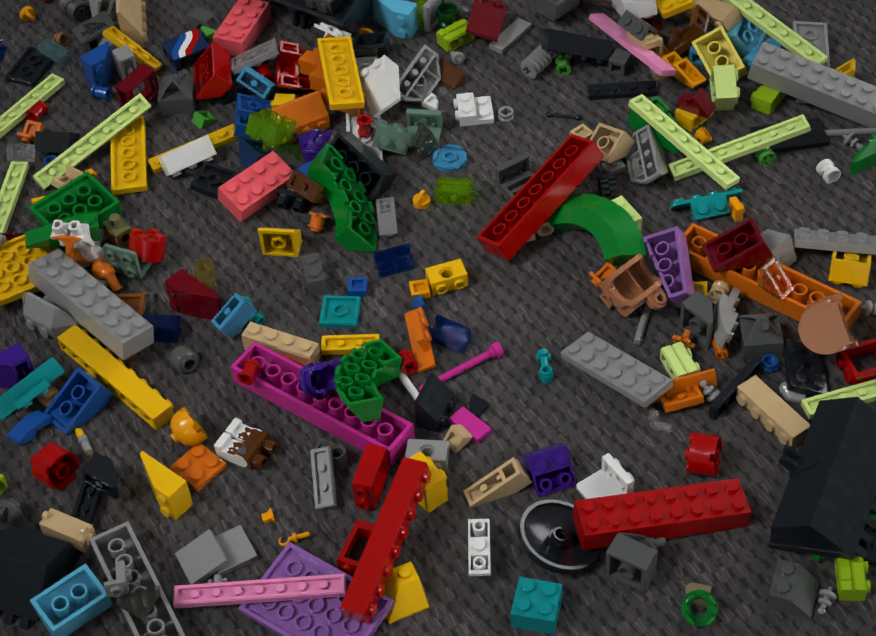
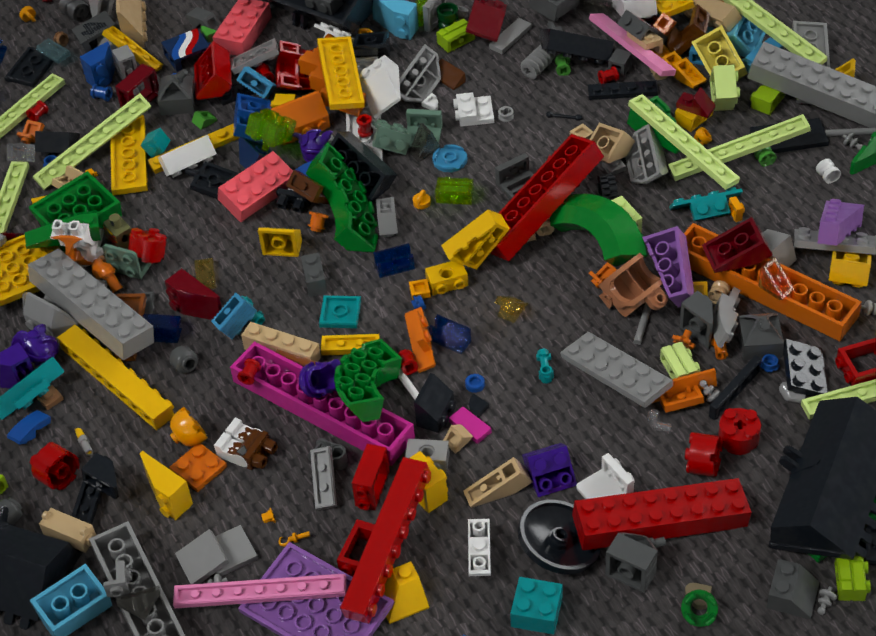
blue slope [43,367,114,435] -> none
blue plate [348,277,368,296] -> none
dark pink piece [419,341,504,391] -> none
light grey hair [450,51,465,65] -> none
tan brick [736,375,810,447] -> none
nougat animal [798,292,859,354] -> none
none -> dark purple helmet [11,324,59,366]
none -> teal brick [141,128,171,158]
none -> yellow wedge [441,210,510,270]
none -> blue tile [465,374,485,393]
none -> clear yellow slope [495,296,528,323]
none -> red bush [597,66,619,84]
none -> orange brick [653,12,677,36]
none -> red brick [718,408,761,455]
none -> medium lavender wedge [818,199,864,246]

